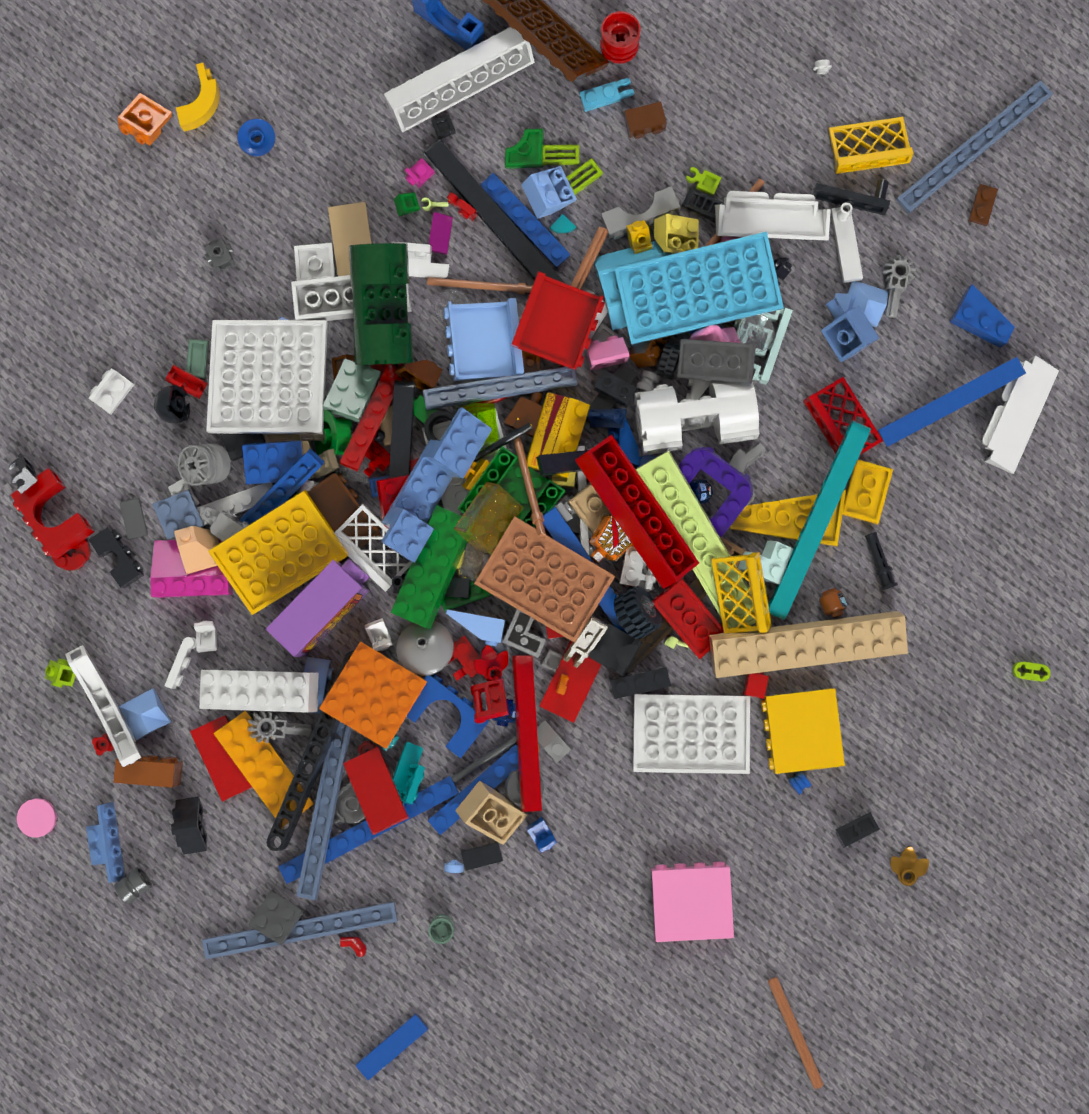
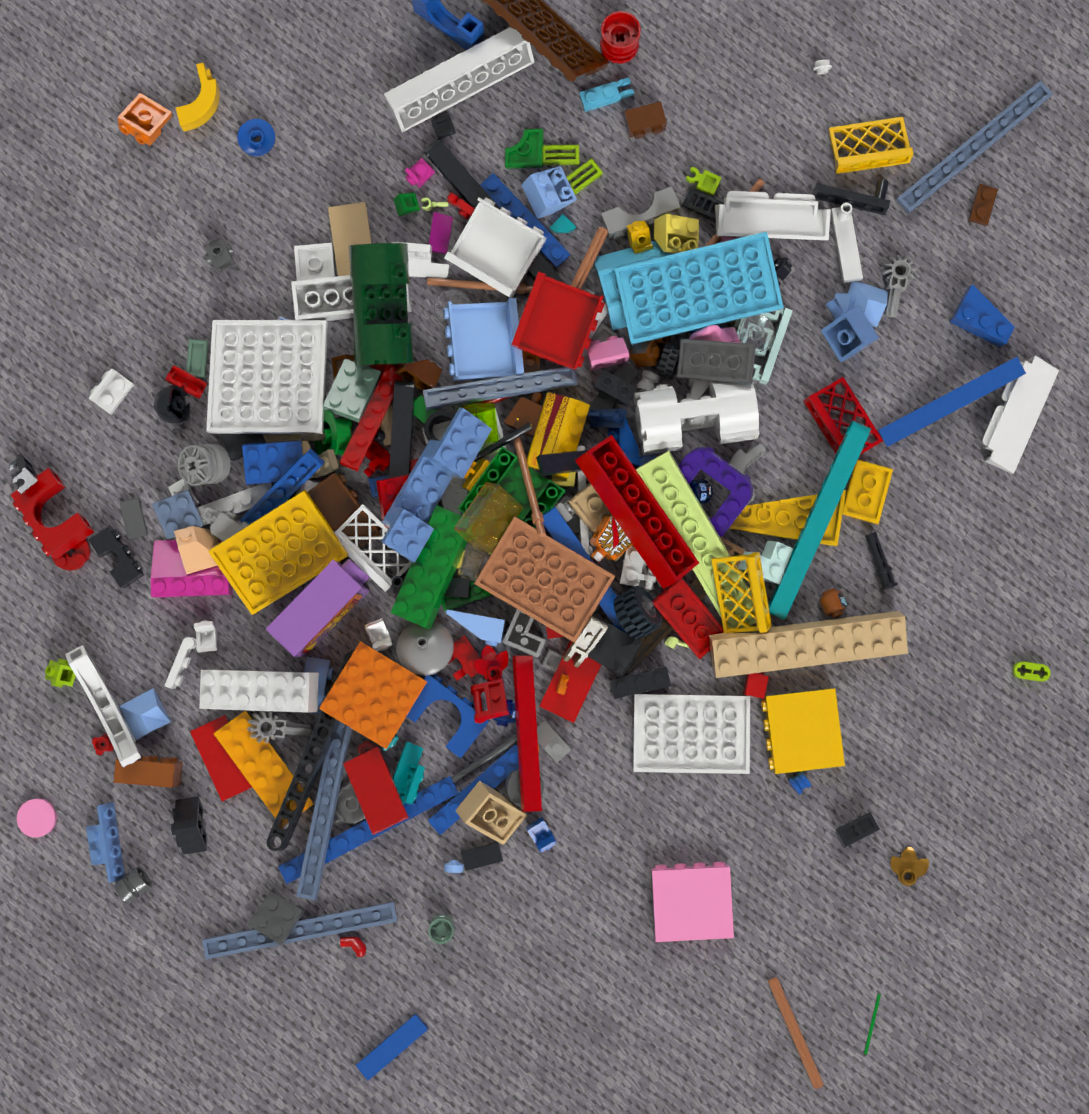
none -> white panel [444,197,547,298]
none -> green piece [864,994,881,1055]

